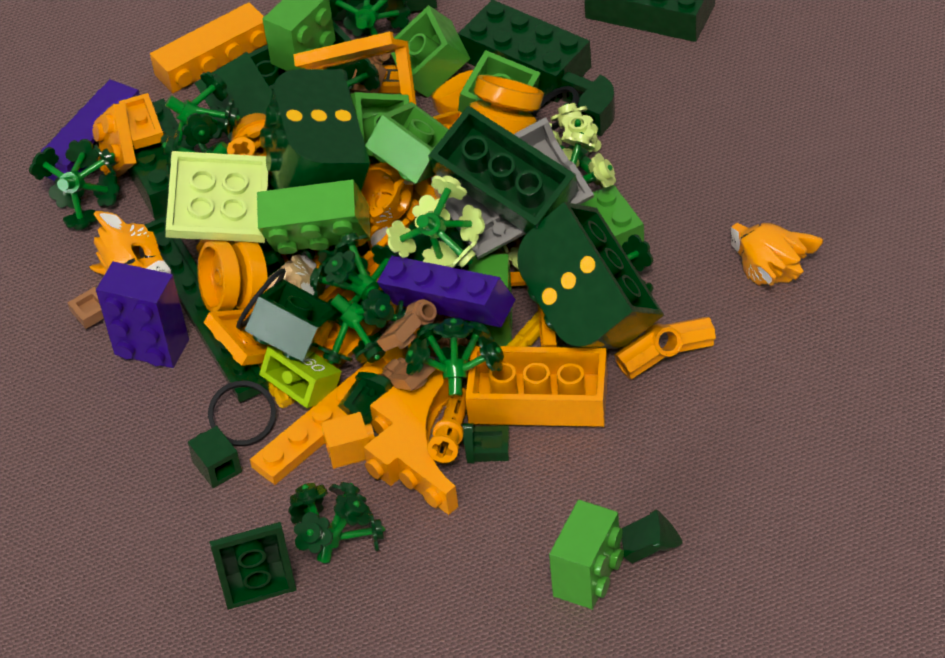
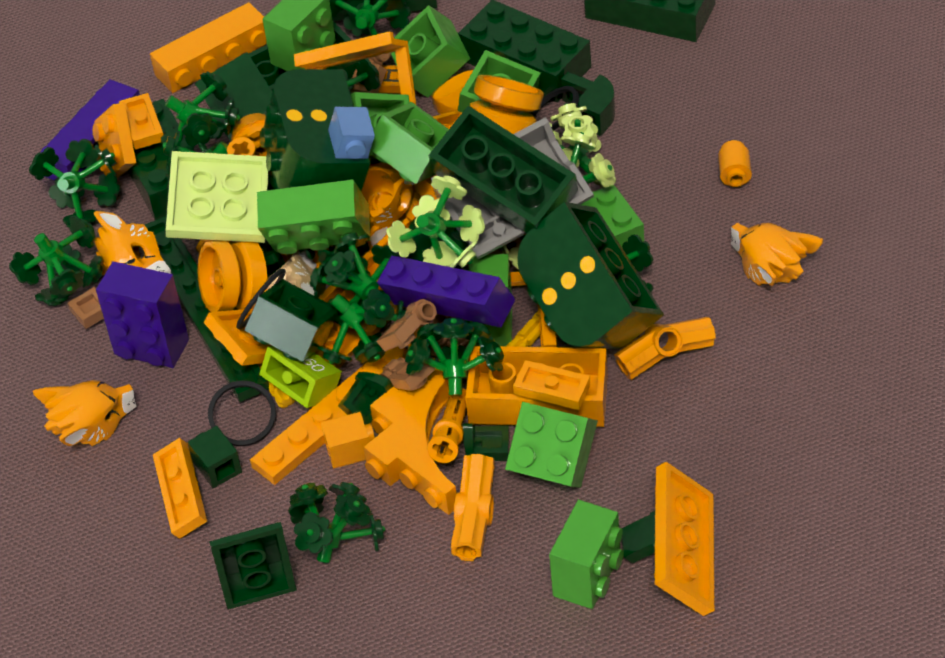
none -> dark green plant [9,215,103,306]
none -> light orange piece [33,380,137,446]
none -> light orange plate [153,438,207,539]
none -> medium blue brick [328,107,375,159]
none -> light orange piece [451,454,495,561]
none -> bright green brick [505,402,598,488]
none -> light orange plate [513,360,591,410]
none -> light orange plate [654,461,715,616]
none -> light orange brick [718,140,752,187]

